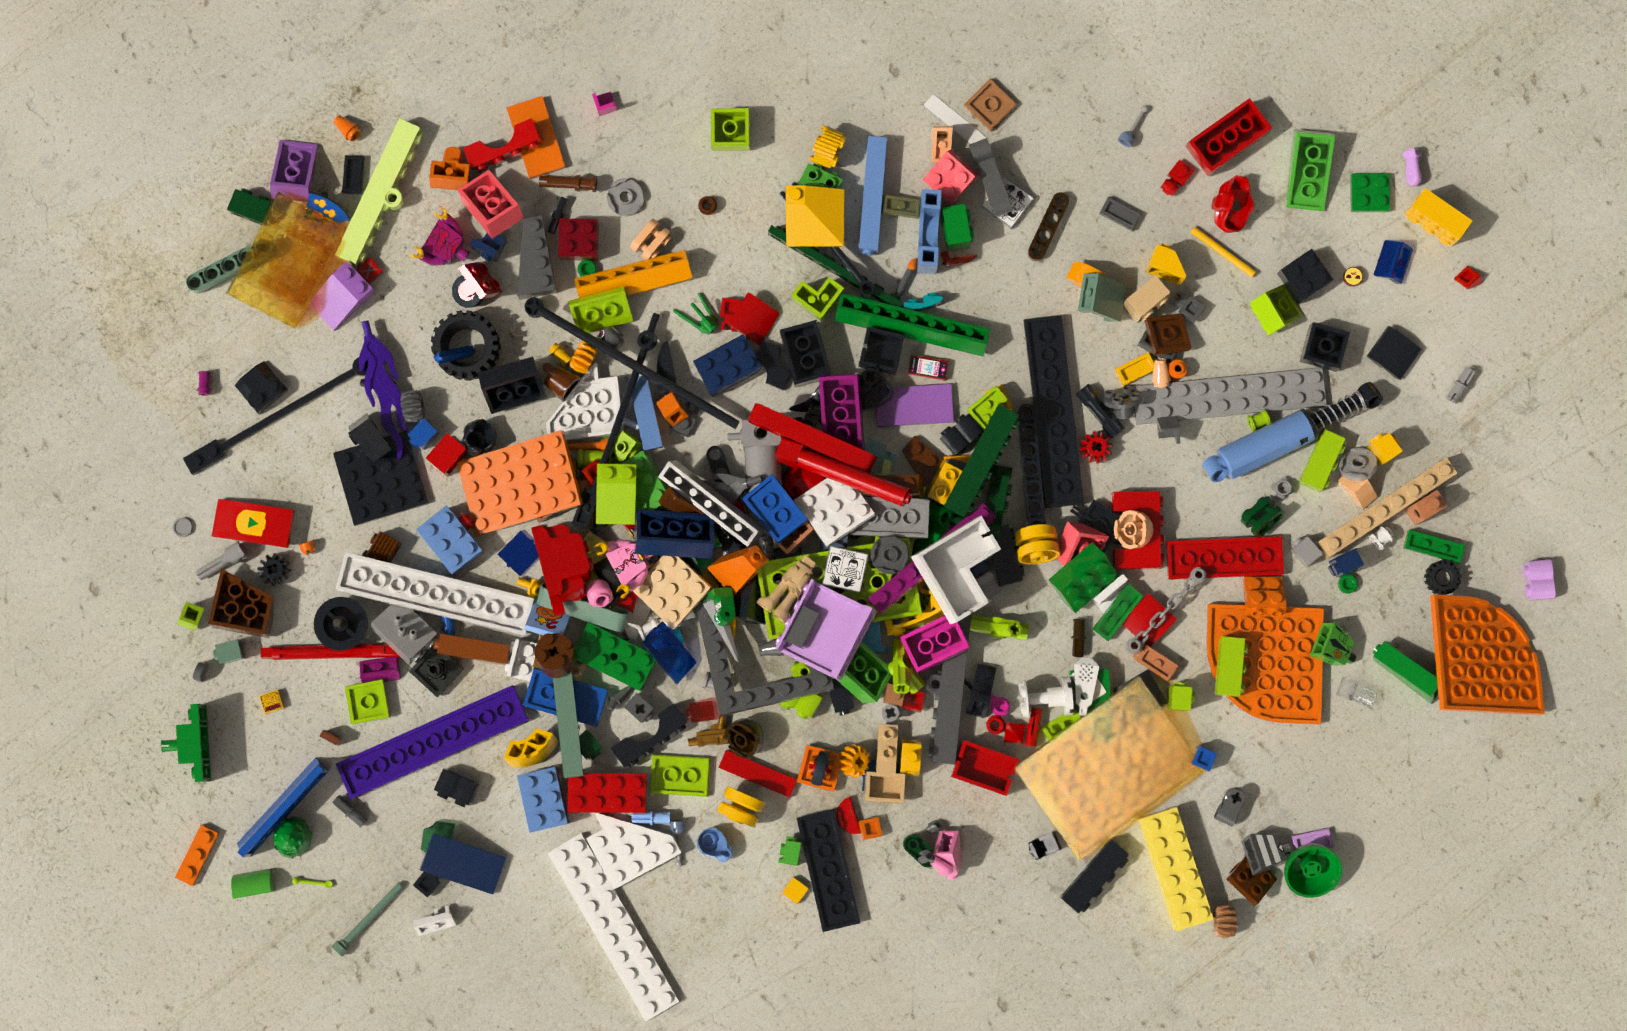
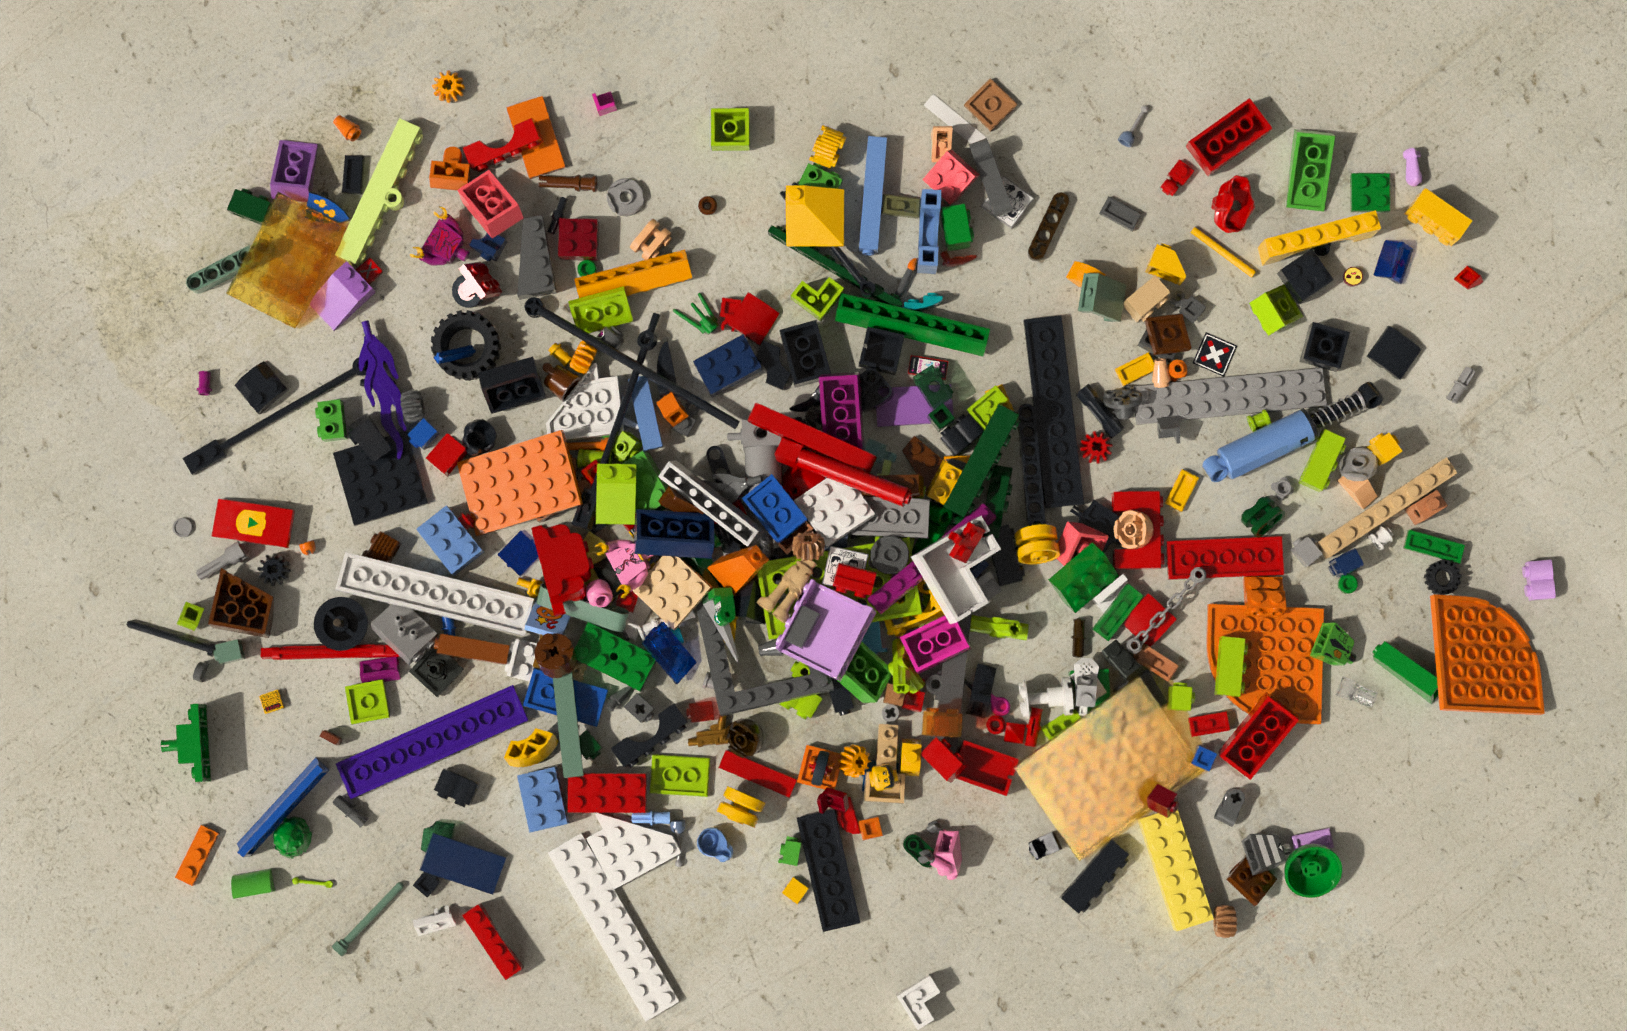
none -> black bar [126,620,216,657]
none -> bright green brick [315,399,347,442]
none -> light orange gear [432,70,465,103]
none -> red arch [462,903,524,980]
none -> medium nougat gear [792,531,825,562]
none -> dark red bracket [817,787,849,814]
none -> red brick [832,563,876,599]
none -> yellow head [869,764,898,791]
none -> white panel [897,974,940,1030]
none -> clear green brick [912,365,954,411]
none -> red brick [920,737,967,783]
none -> clear orange slope [921,708,963,738]
none -> dark green brick [927,403,955,432]
none -> red plate [948,522,986,563]
none -> light grey bracket [1075,675,1097,707]
none -> pearl dark grey brick [1102,639,1144,685]
none -> dark red brick [1147,783,1179,818]
none -> yellow tile [1164,469,1199,512]
none -> red plate [1188,711,1230,737]
none -> black sticker [1193,332,1237,377]
none -> red brick [1218,692,1299,780]
none -> yellow arch [1258,210,1381,266]
none -> black plate [1312,243,1331,256]

